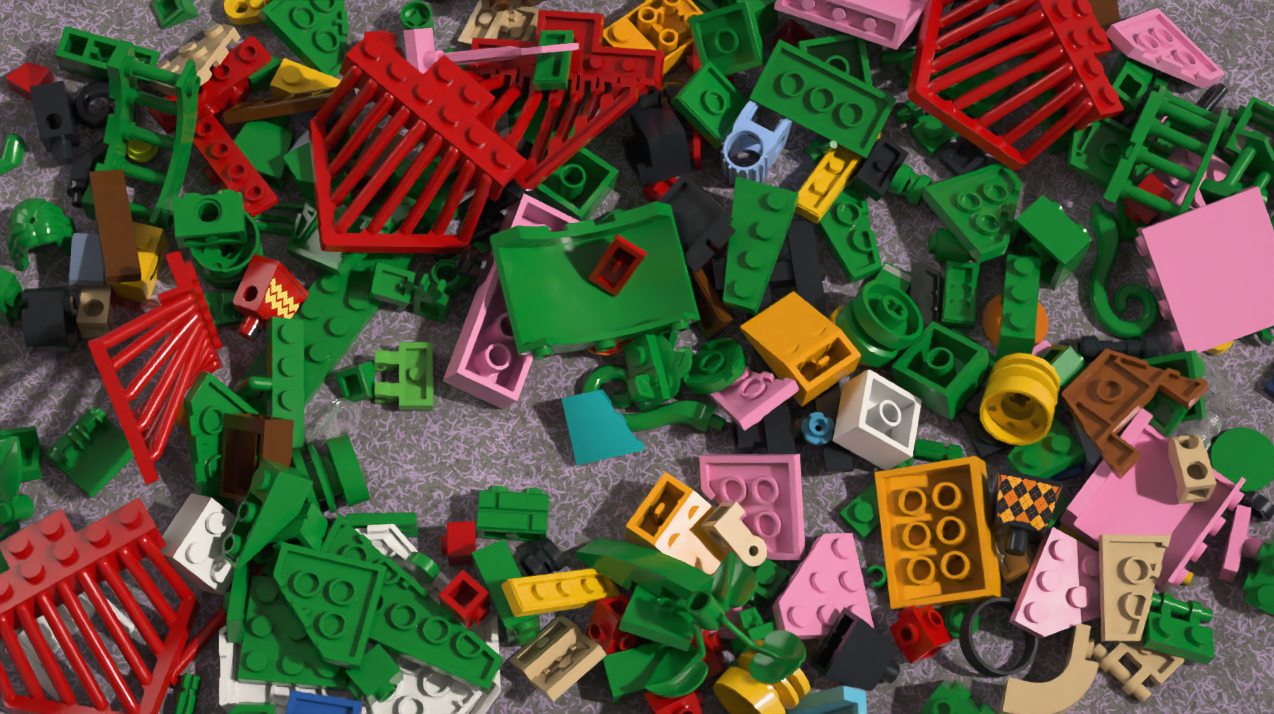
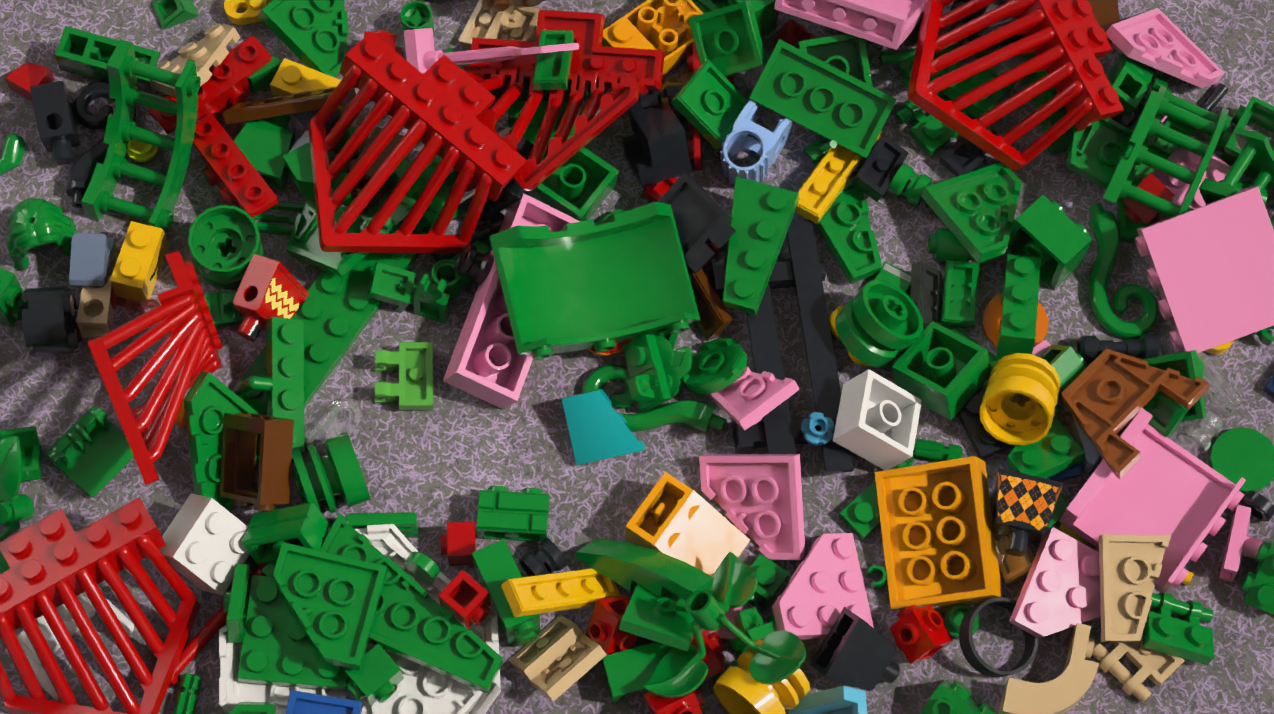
reddish brown tile [89,169,142,284] -> none
green brick [172,189,247,248] -> none
green slope [219,458,314,569] -> none
green slope [335,360,375,405] -> none
red slope [588,234,647,296] -> none
tan leg [700,502,767,566] -> none
light orange slope [739,291,861,407] -> none
tan leg [1168,434,1216,504] -> none

